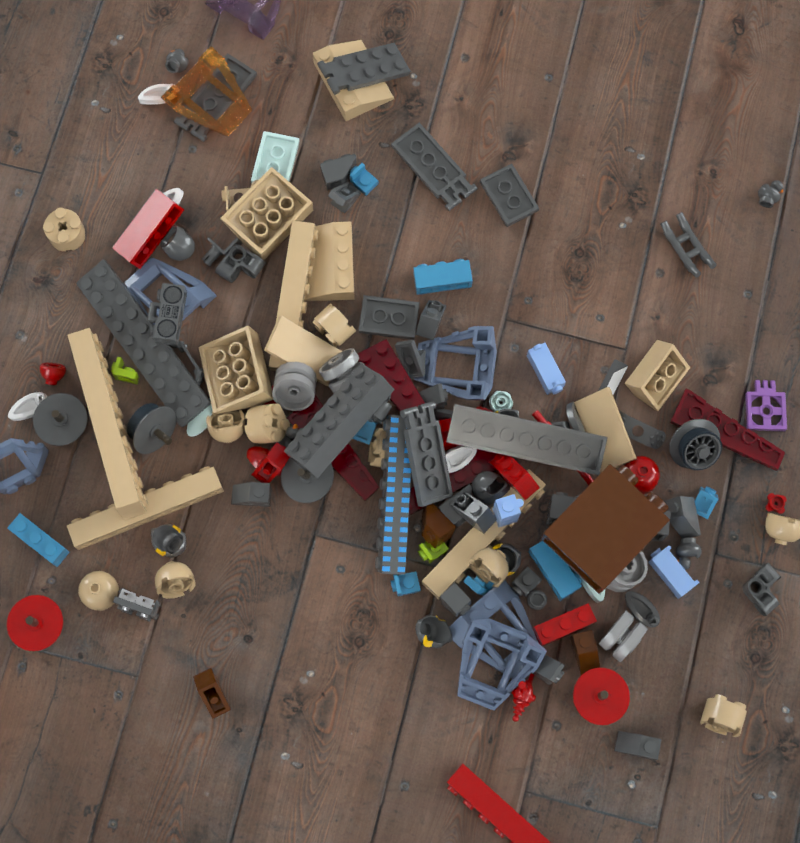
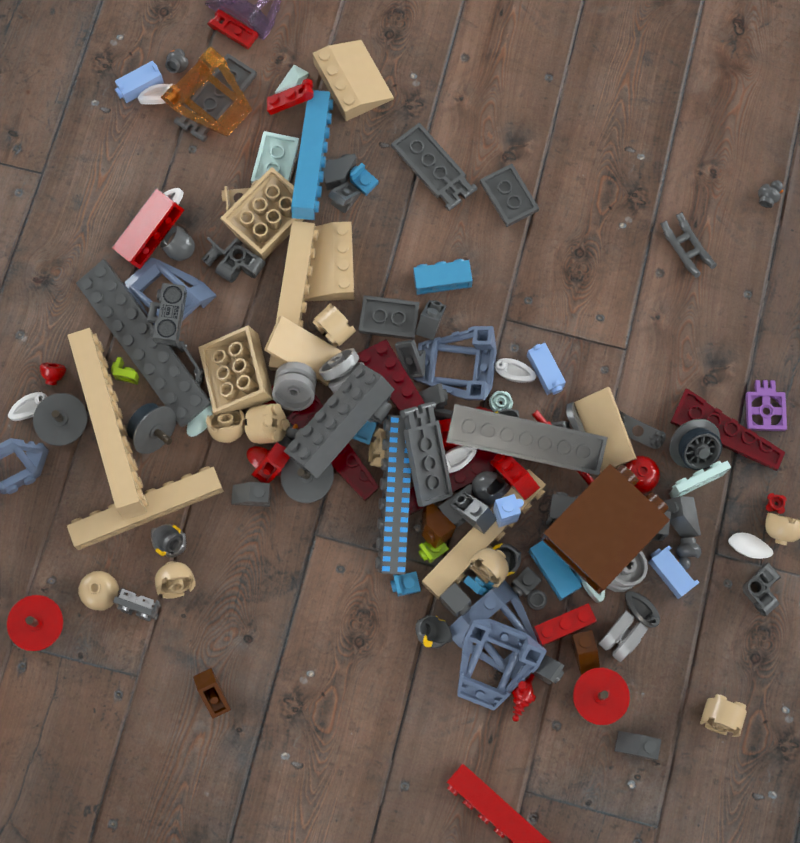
dark azure brick [7,513,70,567] -> none
tan brick [43,208,85,251] -> none
dark grey hinge [317,43,411,95] -> none
sticker [598,359,628,394] -> none
tan slope [625,340,690,411] -> none
dark azure bracket [694,486,719,519] -> none
none -> light blue brick [115,61,164,103]
none -> red plate [207,9,259,49]
none -> red plate [267,79,314,115]
none -> light aqua slope [275,65,309,94]
none -> dark azure brick [291,90,334,220]
none -> white arm [495,358,536,383]
none -> light aqua plate [669,461,731,499]
none -> white arm [728,533,773,559]

